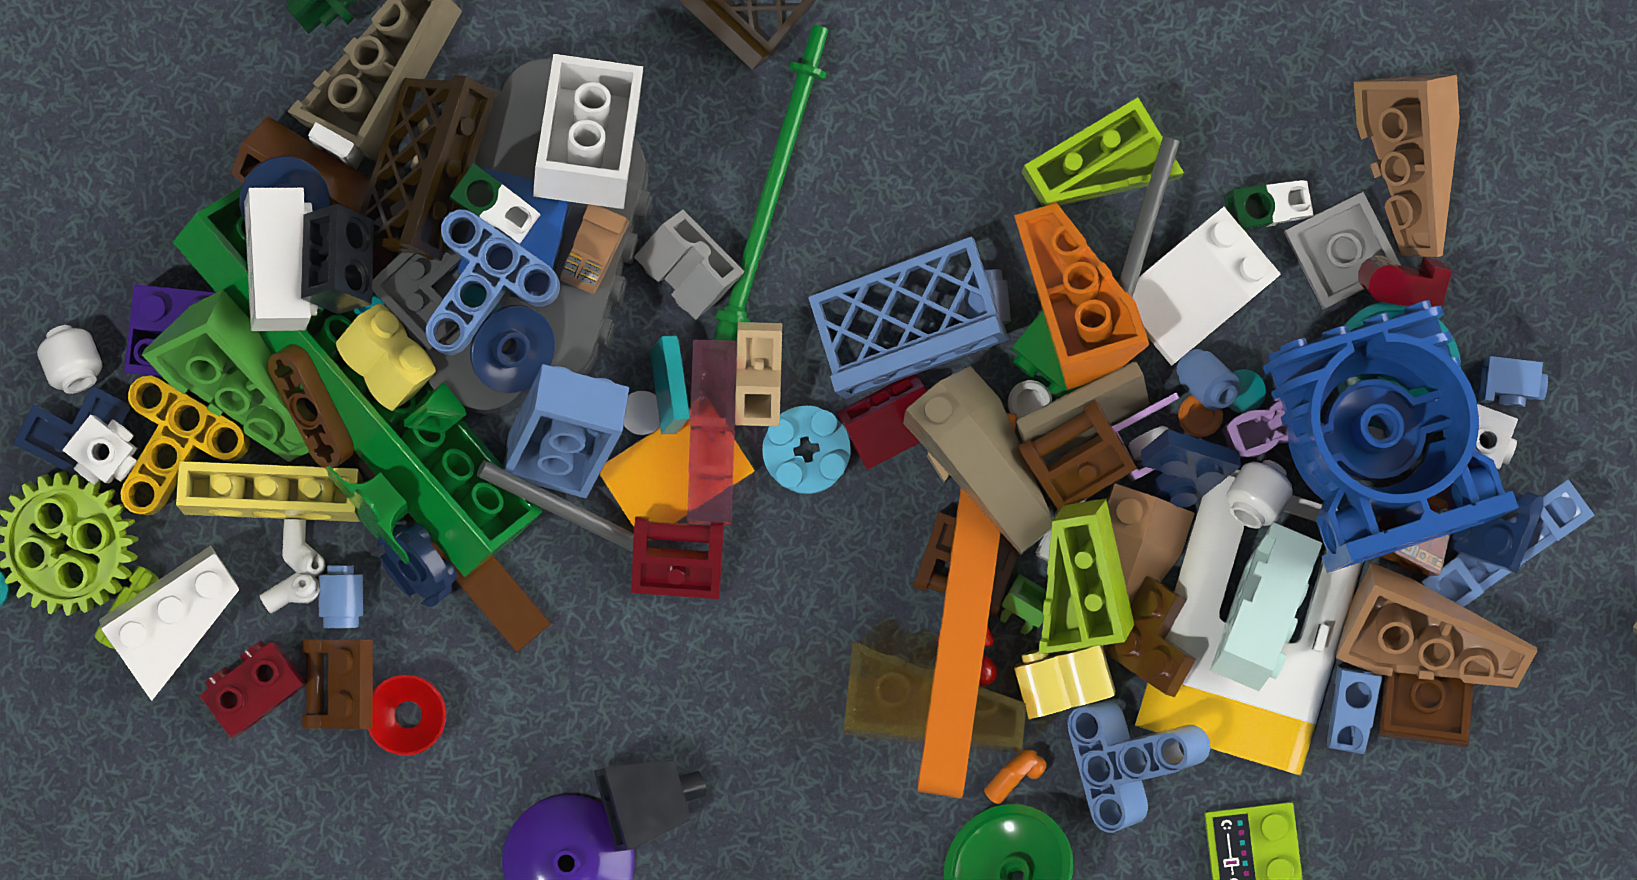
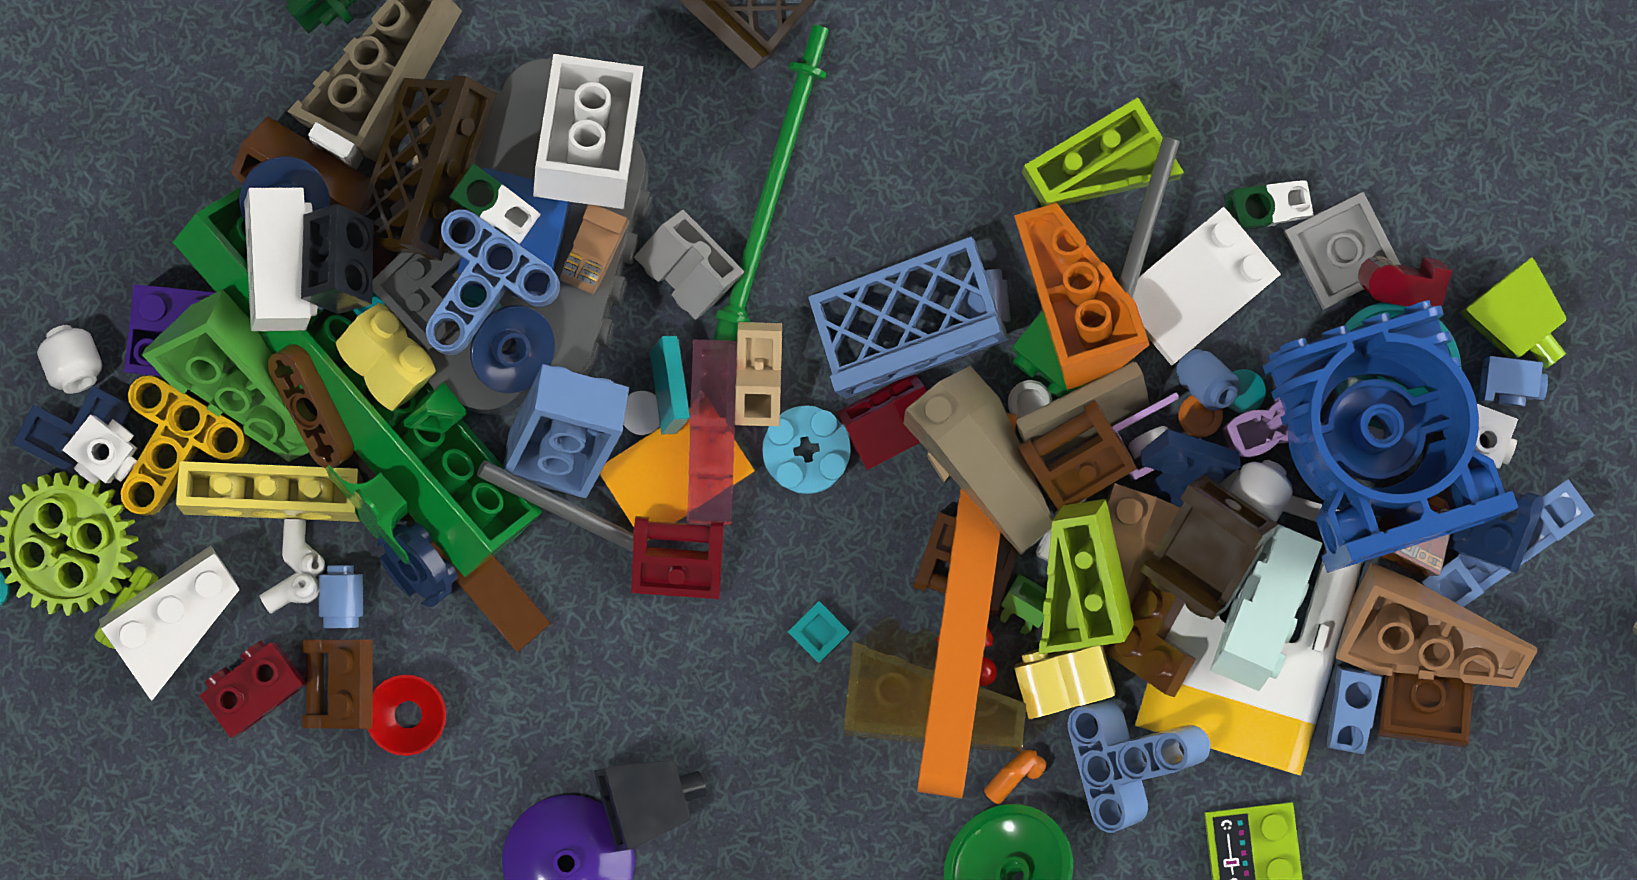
medium nougat wedge [1354,74,1460,257] -> none
none -> teal tile [788,601,850,663]
none -> dark brown panel [1140,474,1278,620]
none -> lime torso [1459,257,1566,369]

